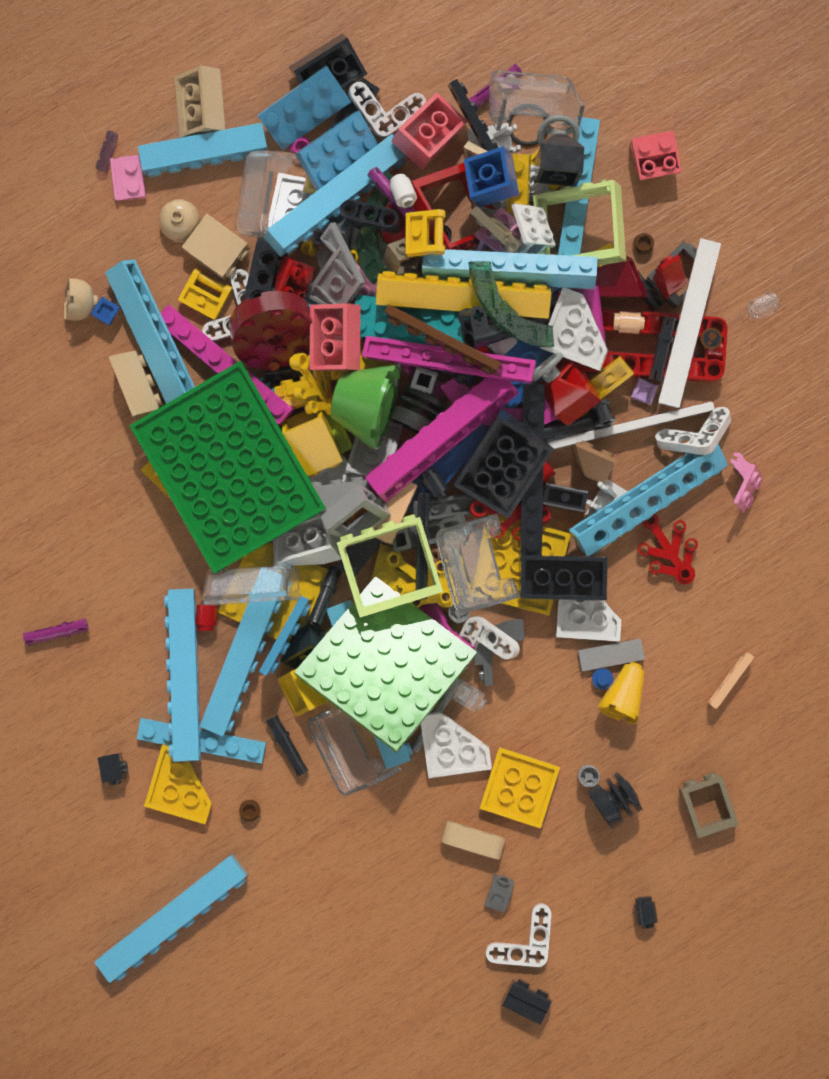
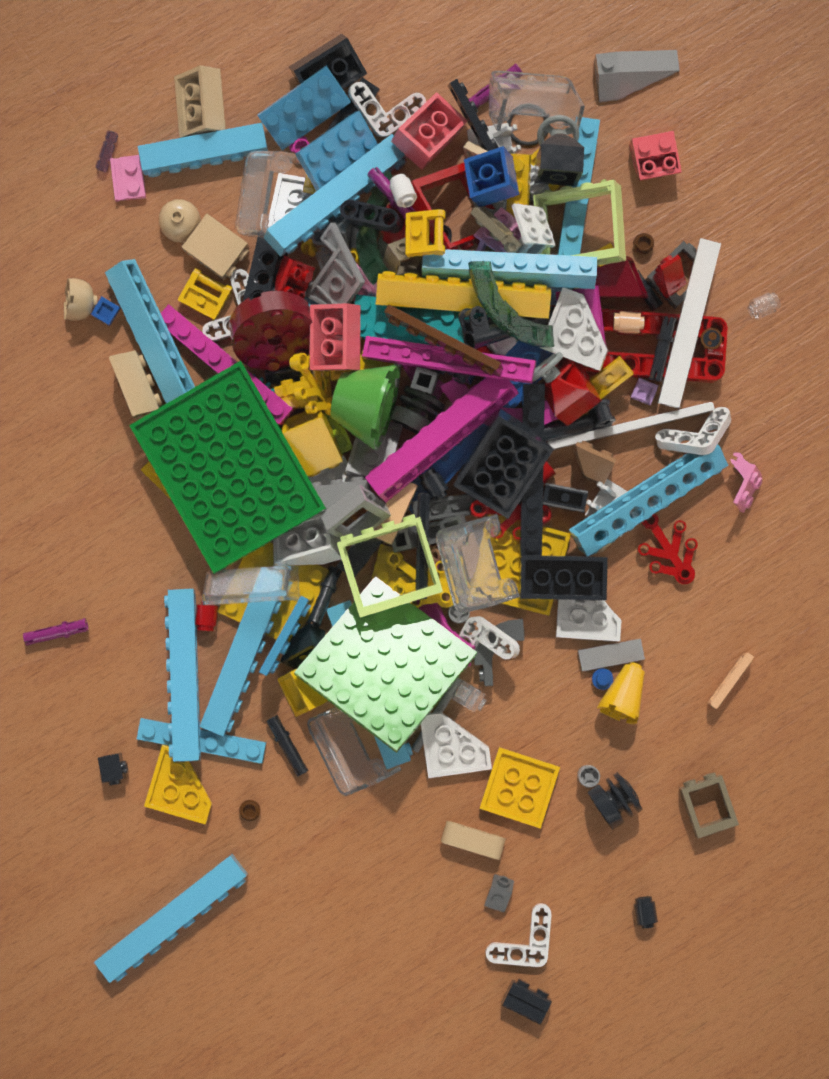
none -> light grey wedge [594,50,680,102]

